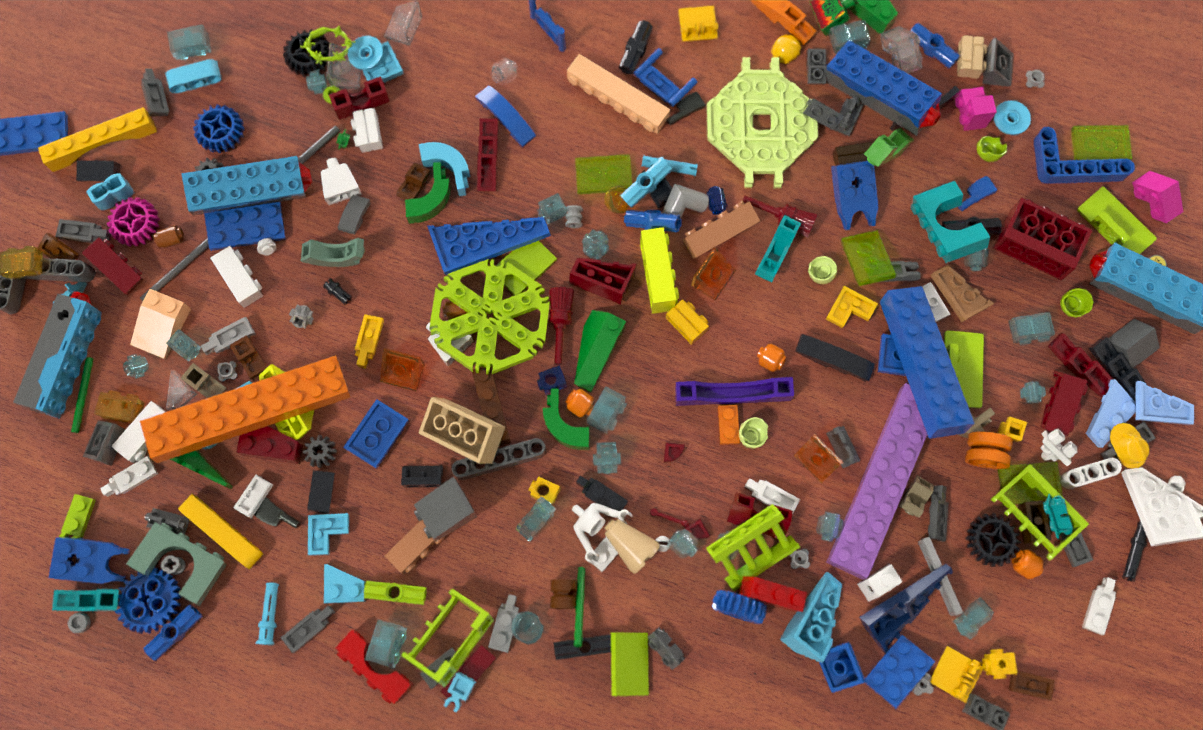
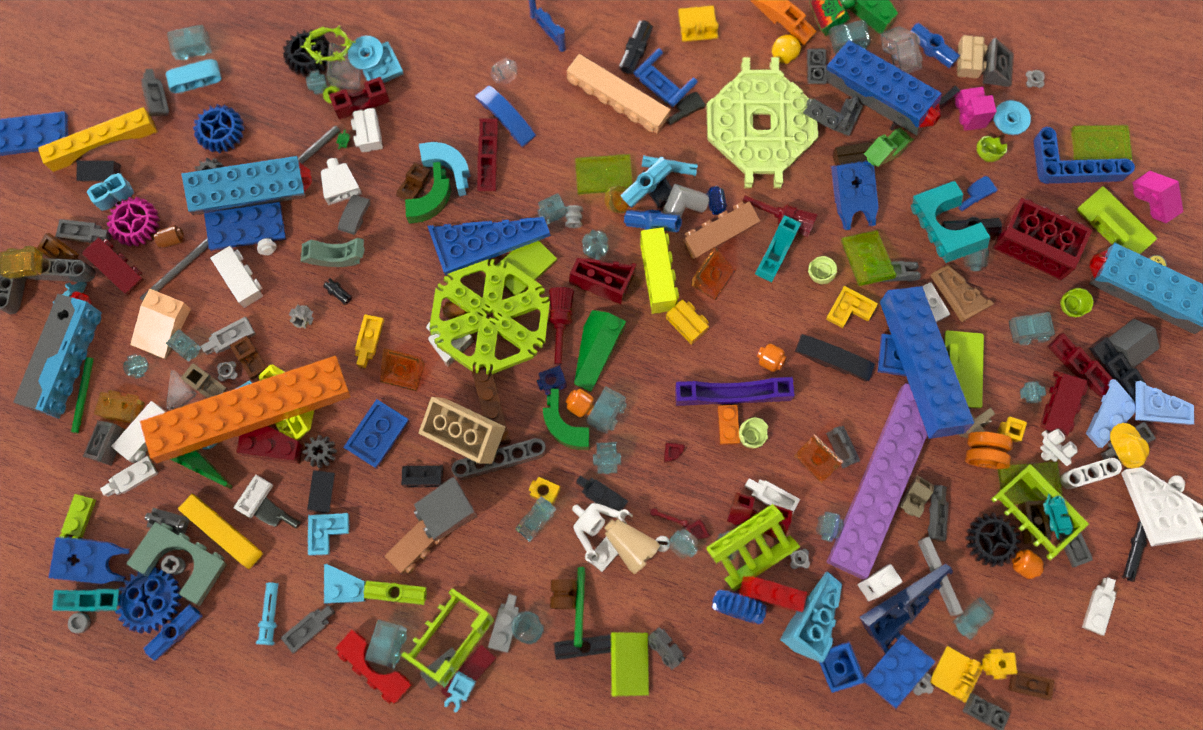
clear slope [384,1,422,46] -> none

